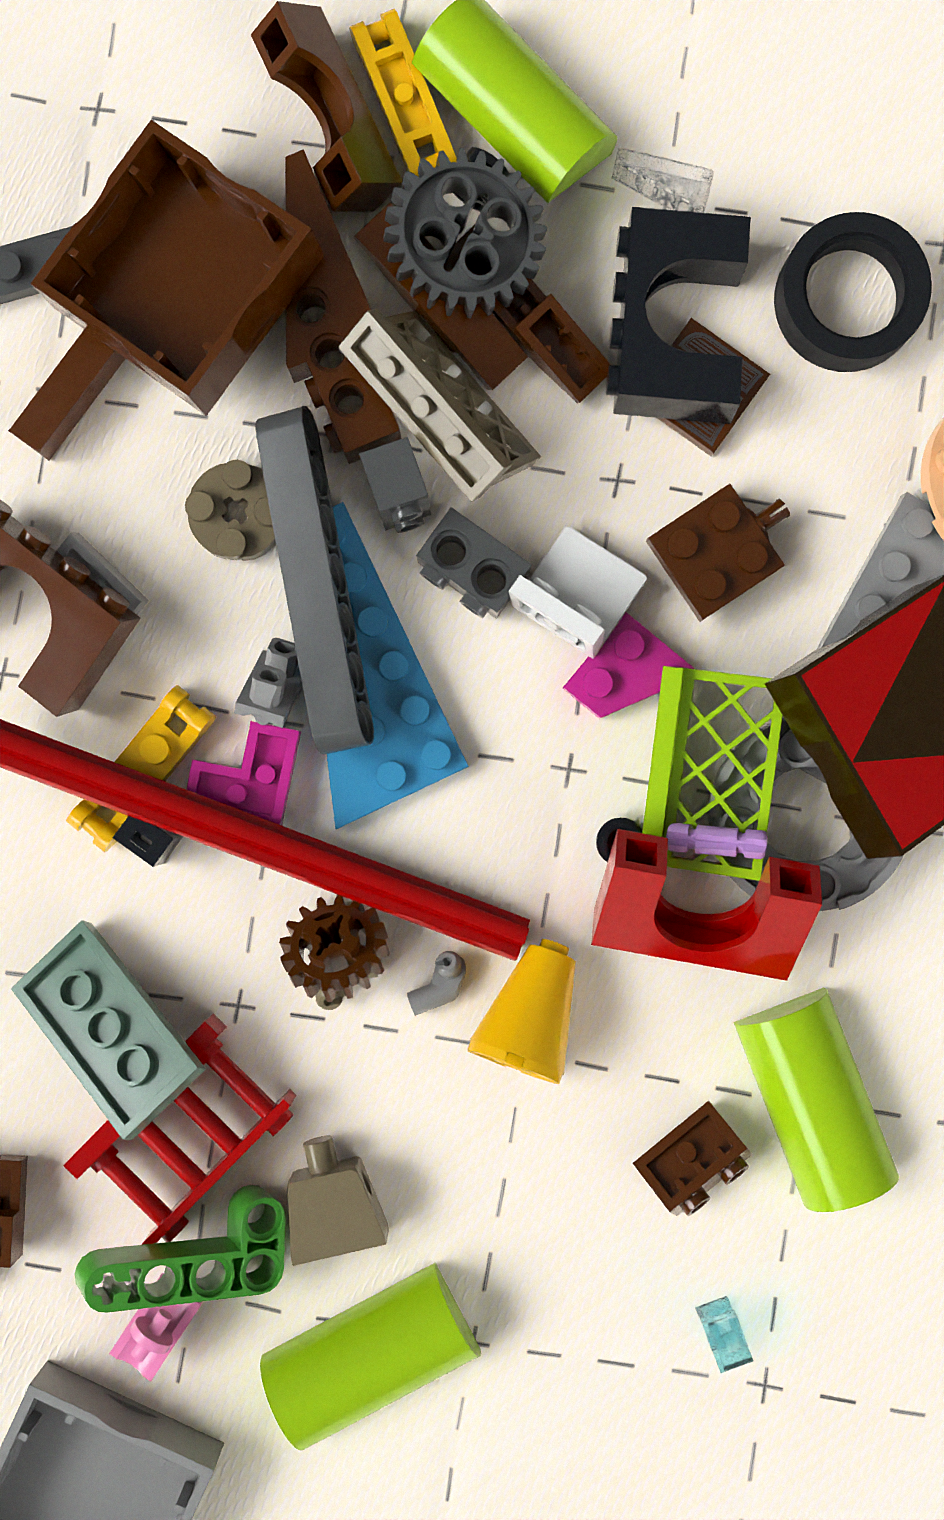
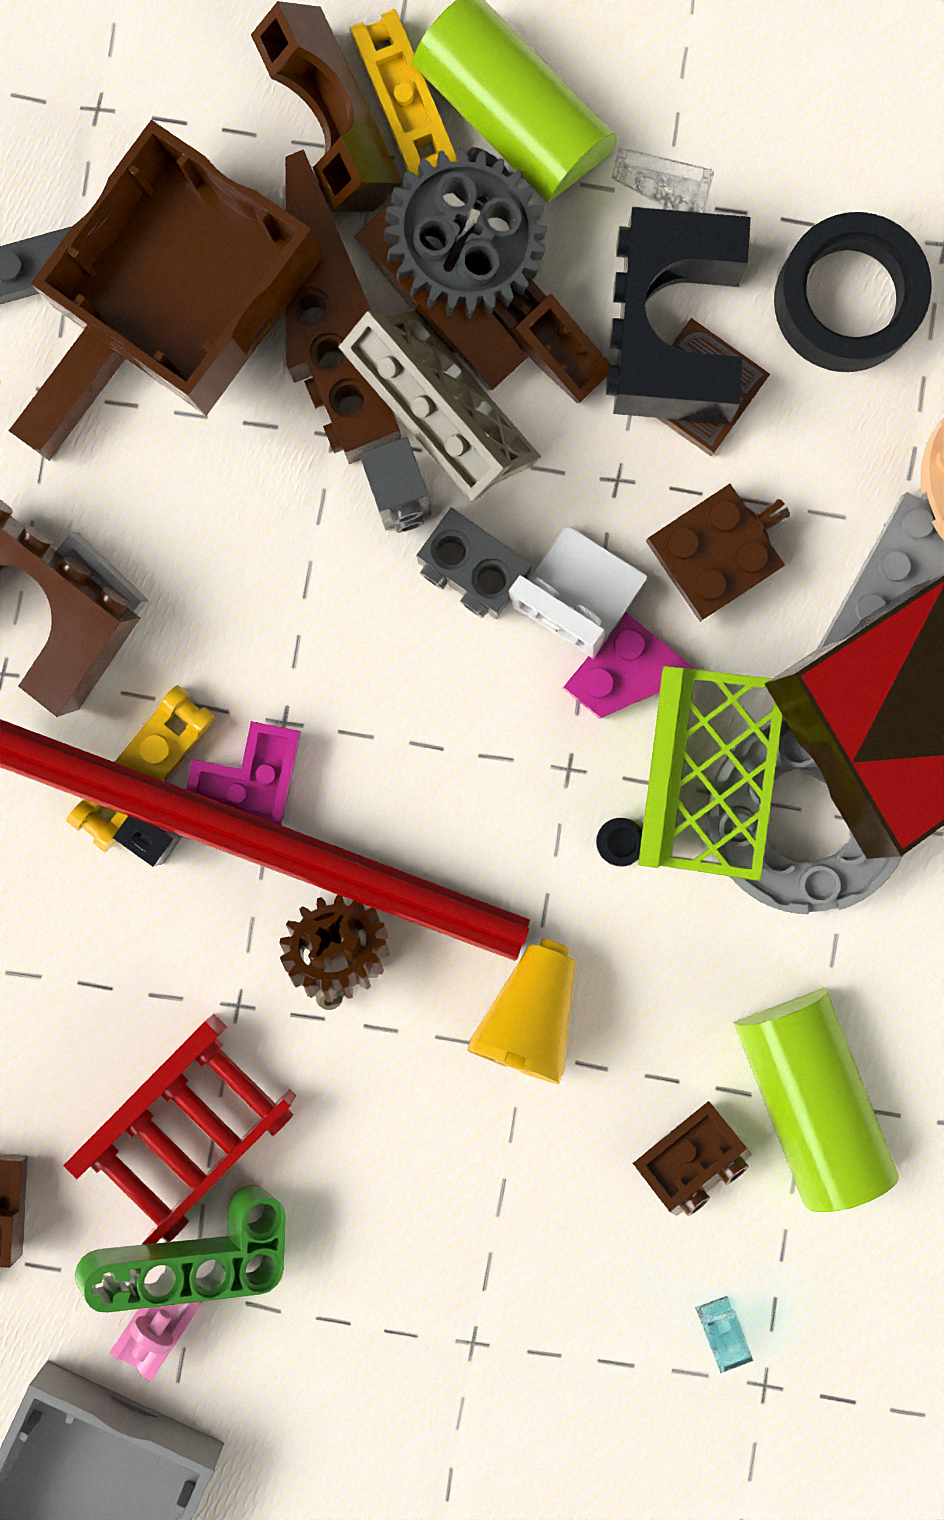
sand green plate [11,920,206,1140] -> none
dark tan plate [185,459,276,561] -> none
light grey hips [234,638,302,728] -> none
dark grey beam [255,406,374,755] -> none
lime brick [260,1262,481,1451] -> none
dark tan torso [287,1135,389,1266] -> none
dark azure wing [327,502,469,830] -> none
light grey arm [407,951,466,1016] -> none
red arch [591,829,822,981] -> none
lavender axle [666,823,768,859] -> none

